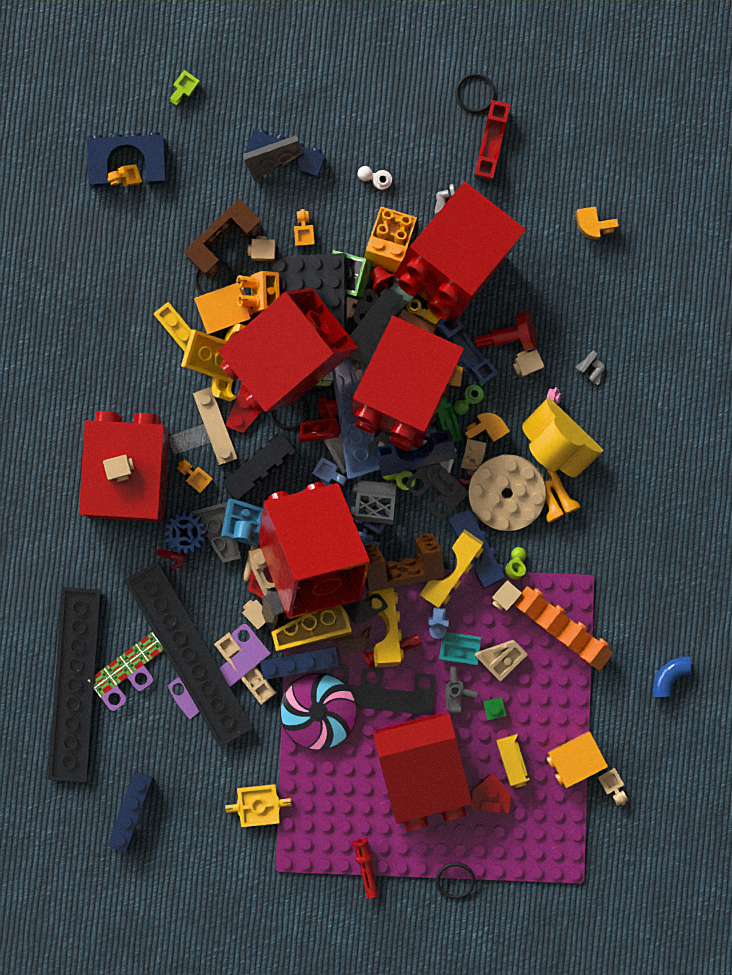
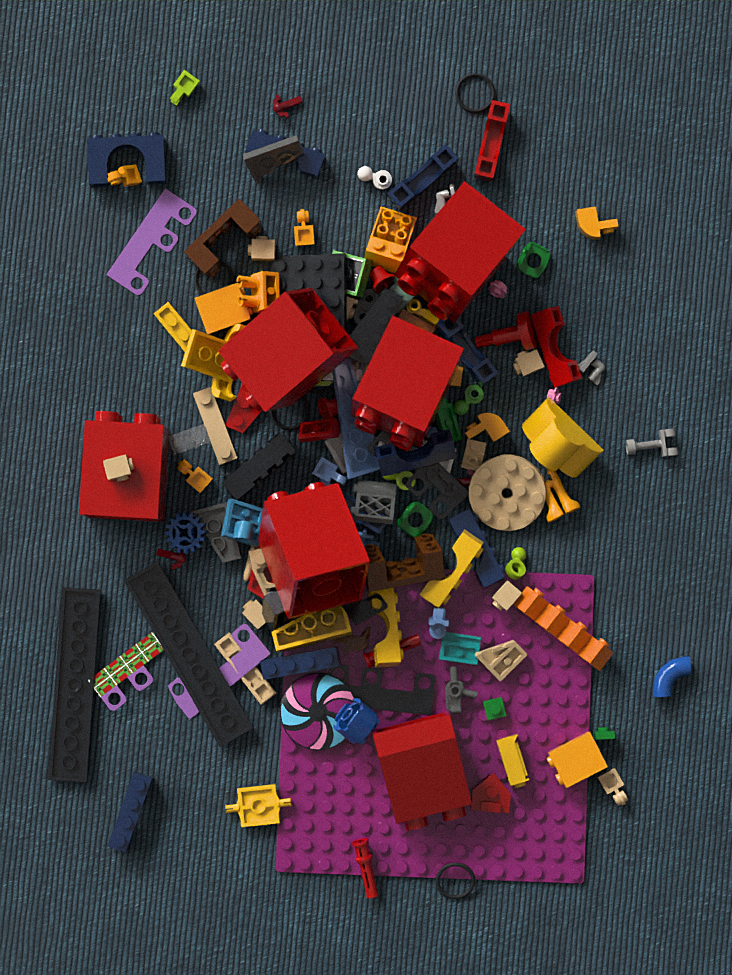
none -> medium lavender piece [106,188,197,295]
none -> dark red piece [273,95,303,119]
none -> blue brick [333,698,380,744]
none -> dark blue arch [387,144,458,211]
none -> green piece [397,502,433,538]
none -> bright pink plate [488,280,507,298]
none -> green piece [516,242,551,278]
none -> red arch [531,306,582,388]
none -> green plate [593,727,615,740]
none -> light grey bar [625,428,678,457]

